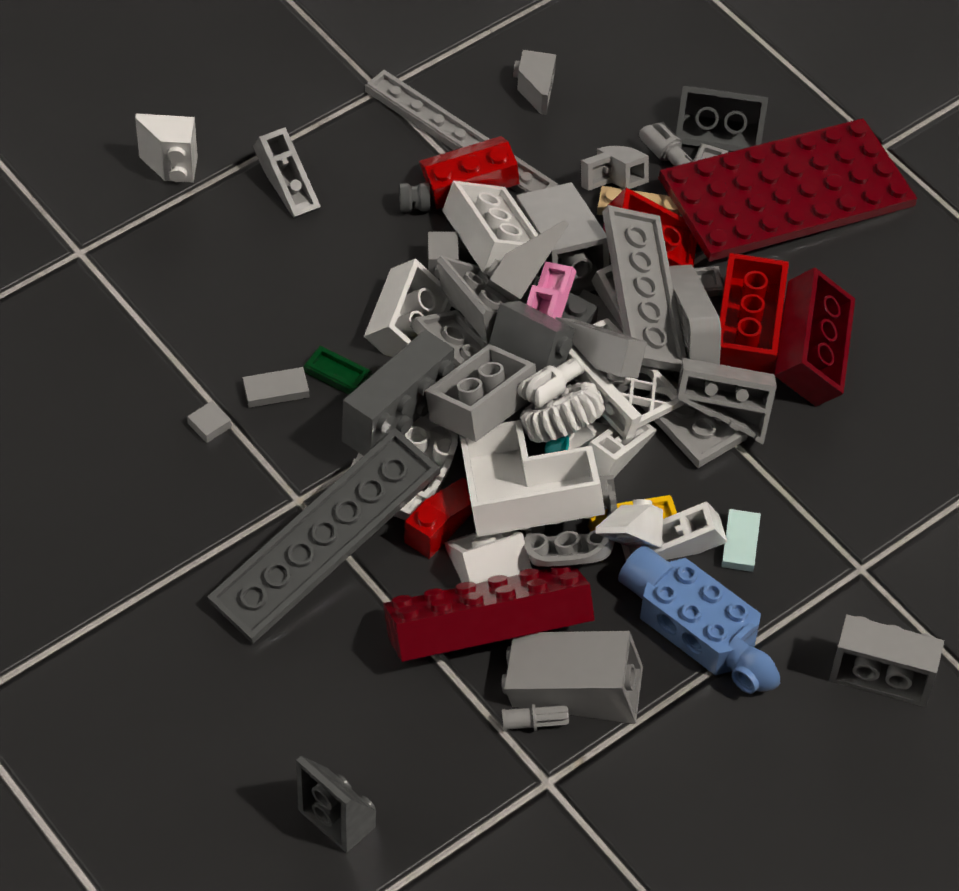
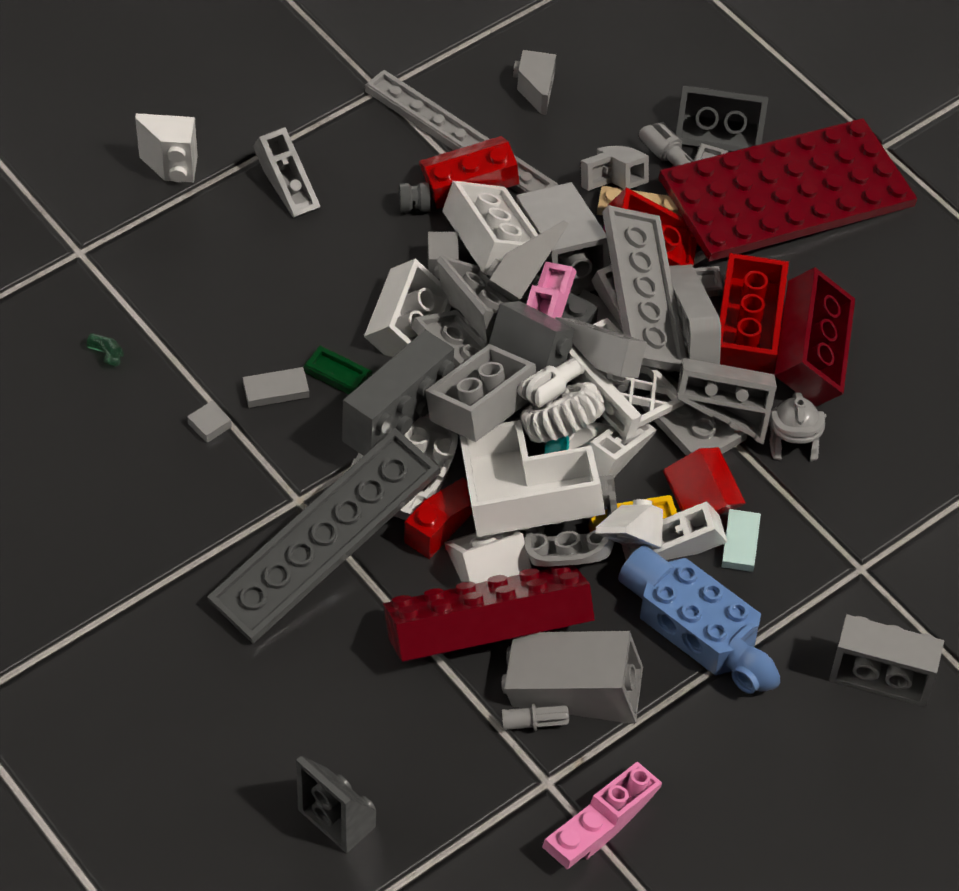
none -> clear green arm [86,333,124,366]
none -> bright pink slope [542,762,662,870]
none -> red slope [663,447,746,515]
none -> light grey helmet [768,393,826,461]

